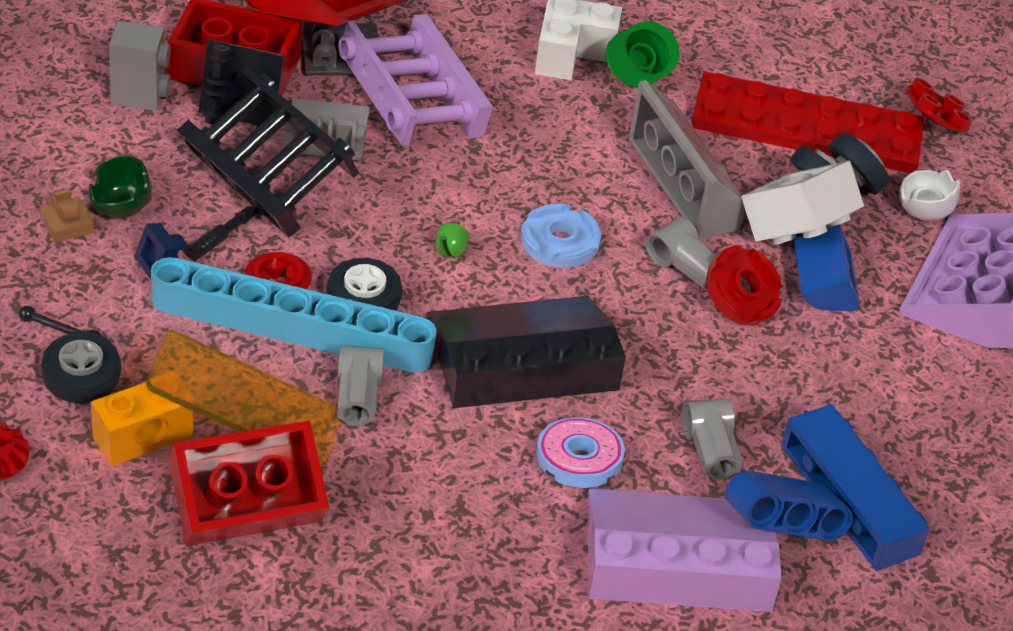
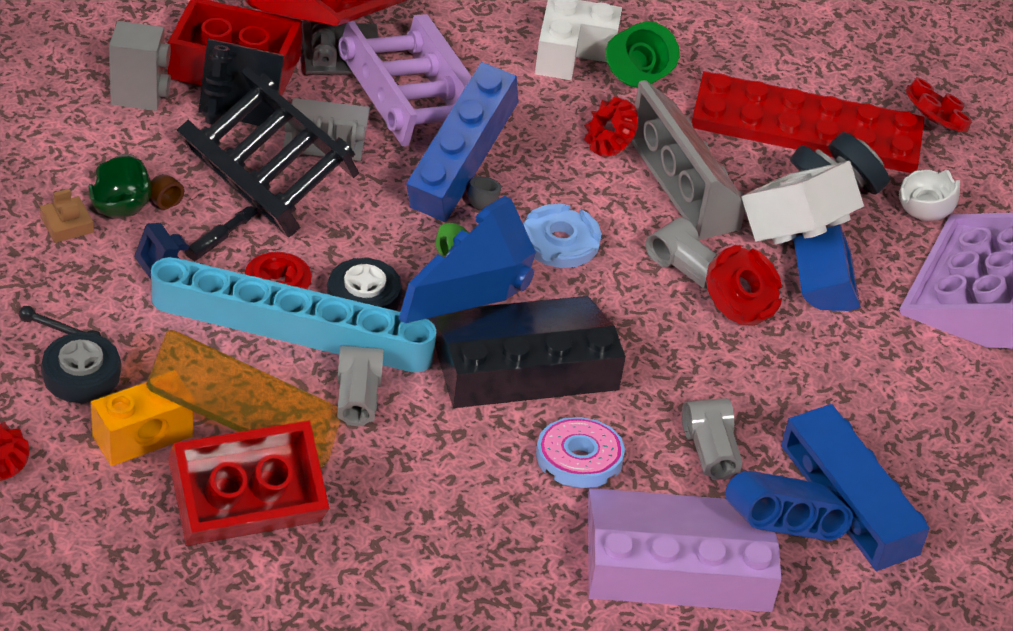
none -> reddish brown hinge [151,174,185,210]
none -> blue wedge [399,196,536,323]
none -> blue brick [406,62,519,223]
none -> dark grey hinge [468,176,501,210]
none -> red gear [584,96,639,157]

